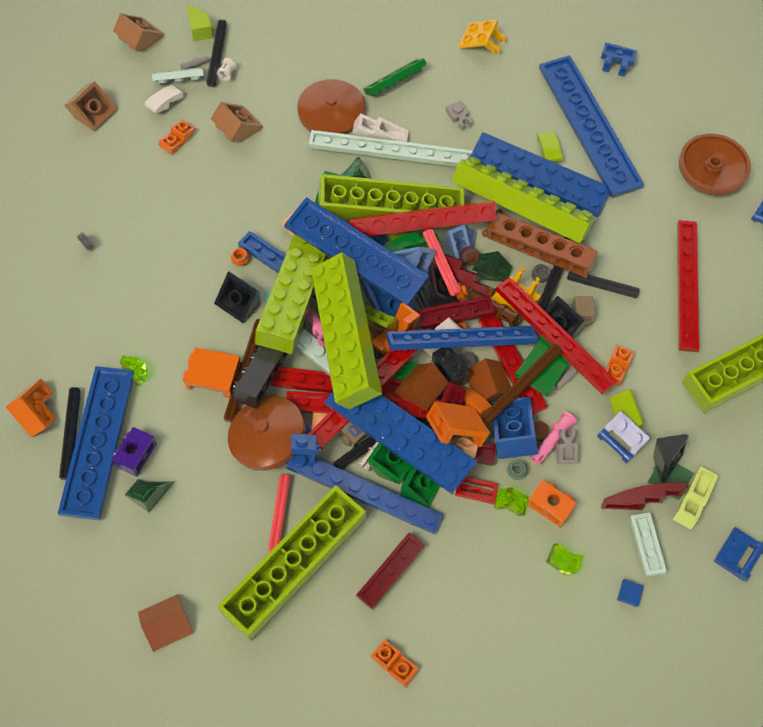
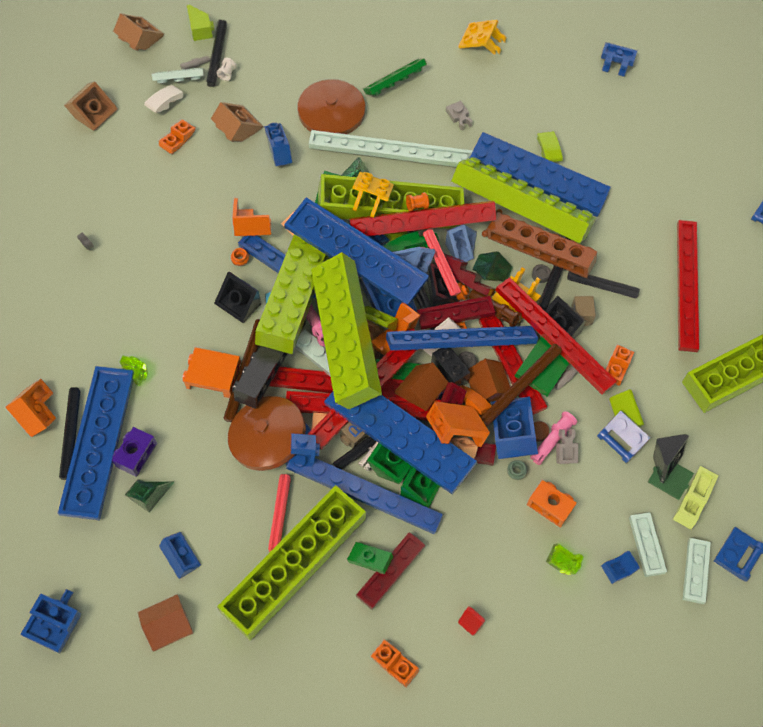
white slope [352,113,409,142] -> none
red tile [455,477,498,504] -> none
reddish brown tile [460,246,480,265] -> none
clear neon green bracket [494,487,528,516] -> none
blue plate [539,55,644,198] -> none
dark red slope [601,482,686,510] -> none
blue tile [617,579,644,607] -> none
dark orange dish [678,133,751,195] -> none
none -> blue plate [20,589,82,654]
none -> blue slope [159,532,201,579]
none -> orange panel [232,198,271,236]
none -> blue slope [264,123,292,167]
none -> green plate [347,542,394,574]
none -> yellow plate [352,172,394,218]
none -> orange bush [406,192,429,211]
none -> red slope [458,606,485,636]
none -> blue bracket [601,551,640,584]
none -> light aqua plate [682,538,711,604]

